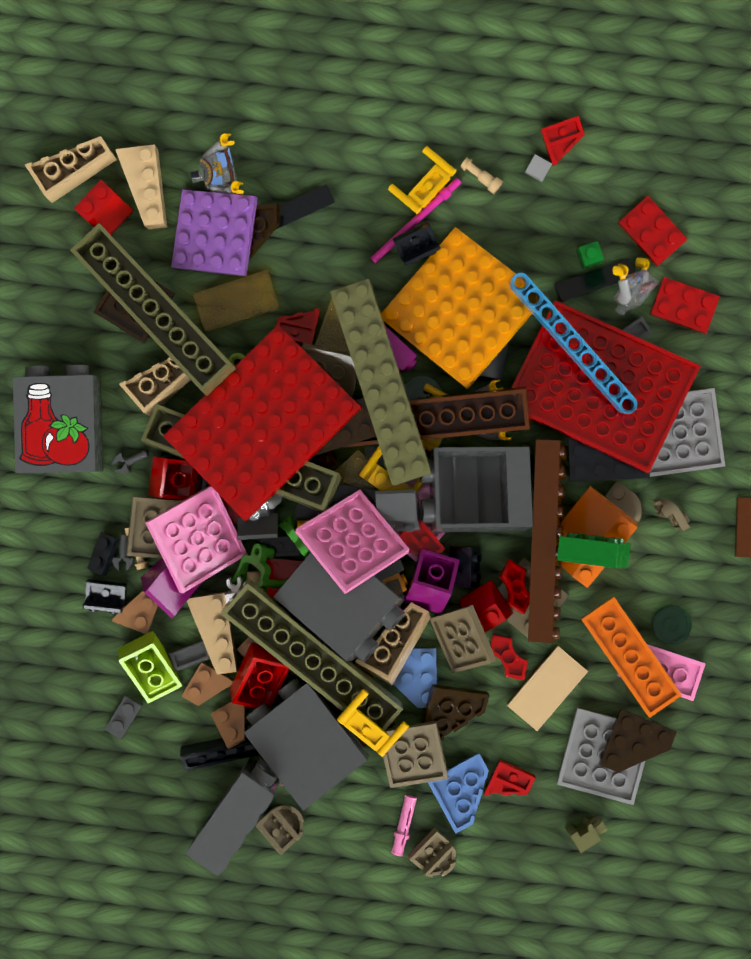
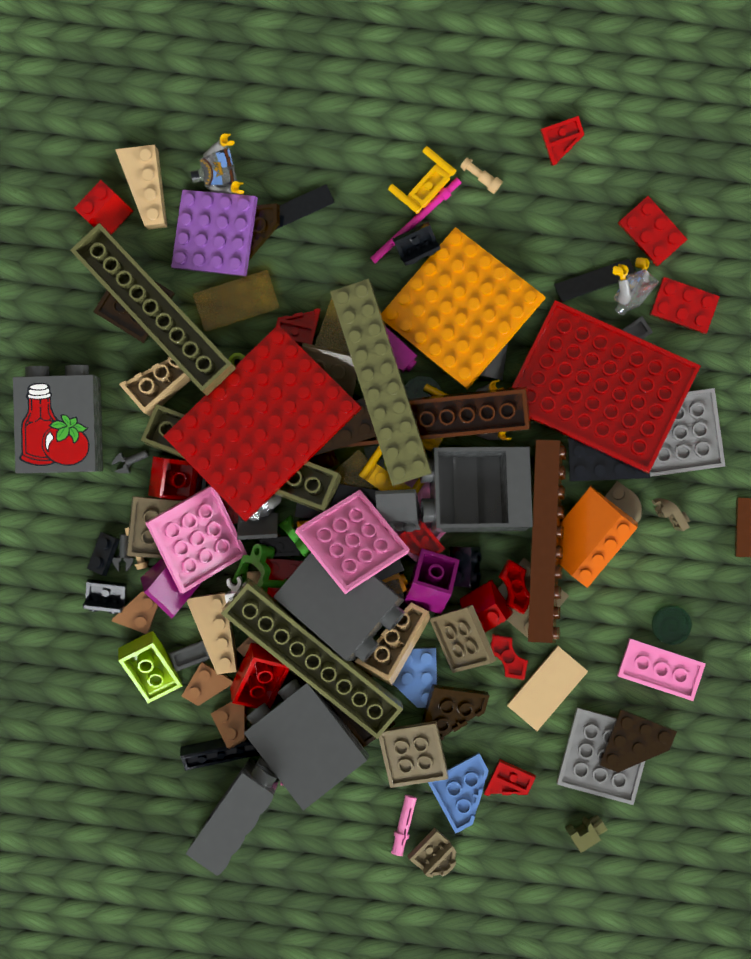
tan wedge [25,136,117,203] -> none
dark grey plate [105,695,143,740] -> none
dark tan slope [255,806,304,855] -> none
yellow plate [337,689,409,757] -> none
dark azure beam [509,273,638,414] -> none
light grey tile [525,154,552,182] -> none
green brick [557,533,631,568] -> none
green brick [576,241,604,270] -> none
orange plate [581,596,682,718] -> none

